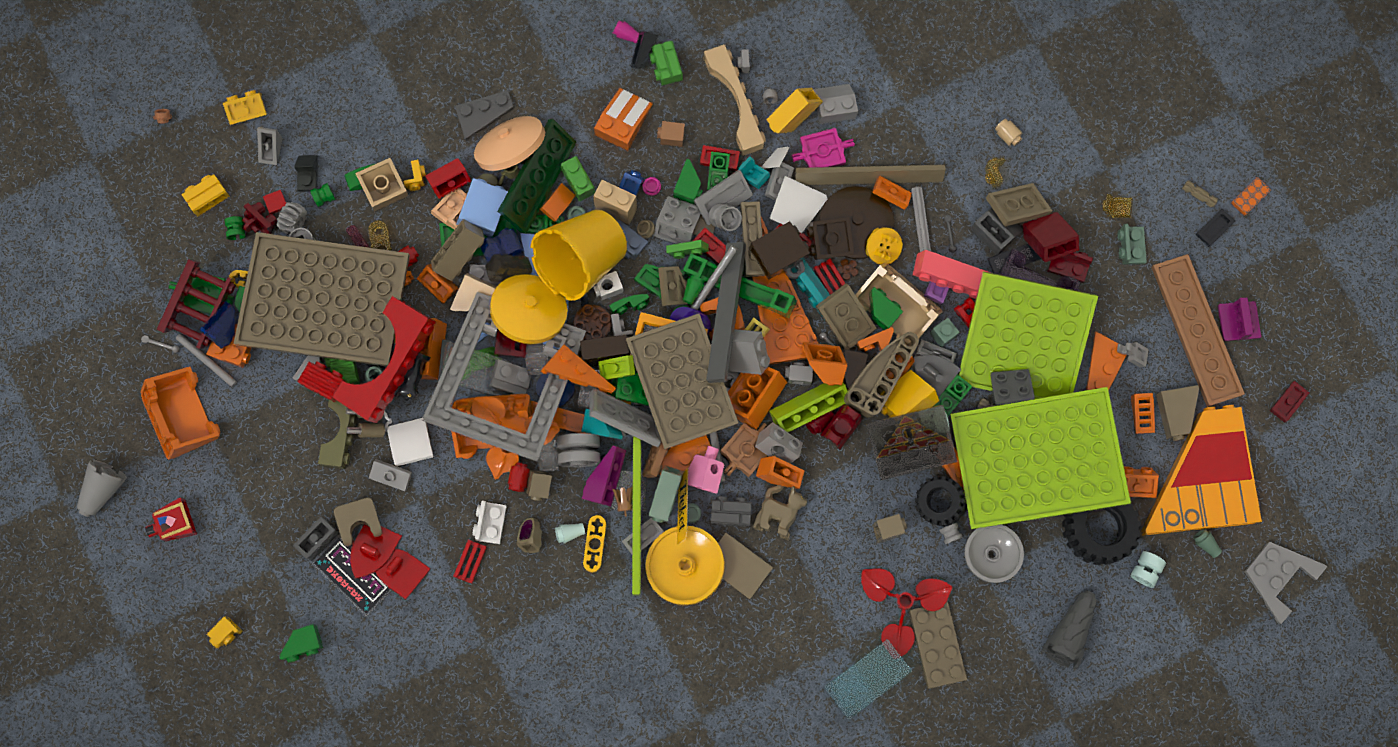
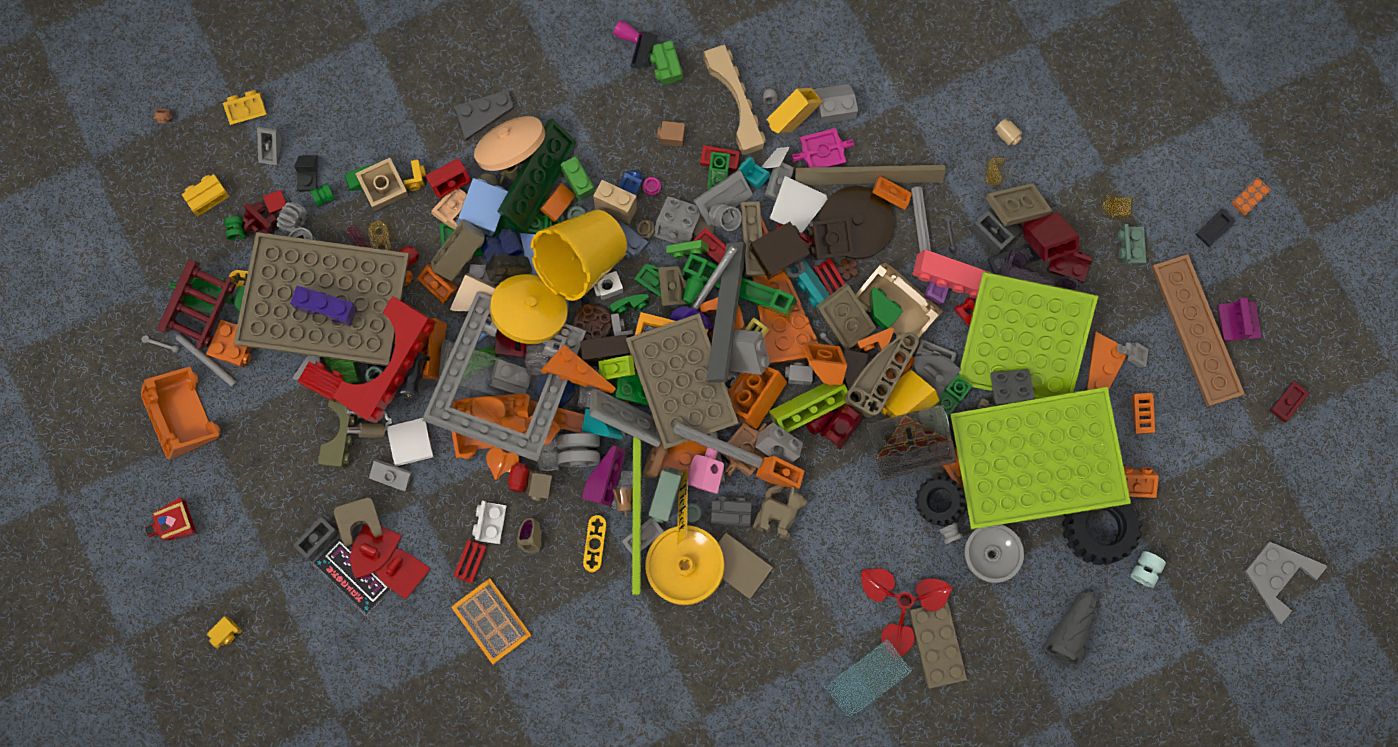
light grey cone [77,460,127,517] -> none
clear blue slope [199,301,235,349] -> none
green slope [280,624,323,663] -> none
light aqua cone [555,523,585,544] -> none
orange slope [594,88,653,151] -> none
green slope [673,159,703,204] -> none
light grey plate [737,50,750,74] -> none
yellow plate [866,227,903,264] -> none
dark tan brick [872,514,907,543] -> none
sand green brick [930,318,960,347] -> none
light orange slope [1141,405,1262,536] -> none
dark tan slope [1156,385,1199,441] -> none
dark tan axle [1182,180,1218,207] -> none
sand green cone [1193,529,1222,558] -> none
none -> dark purple arch [290,286,357,326]
none -> clear piece [452,579,532,665]
none -> light grey axle [673,423,763,468]

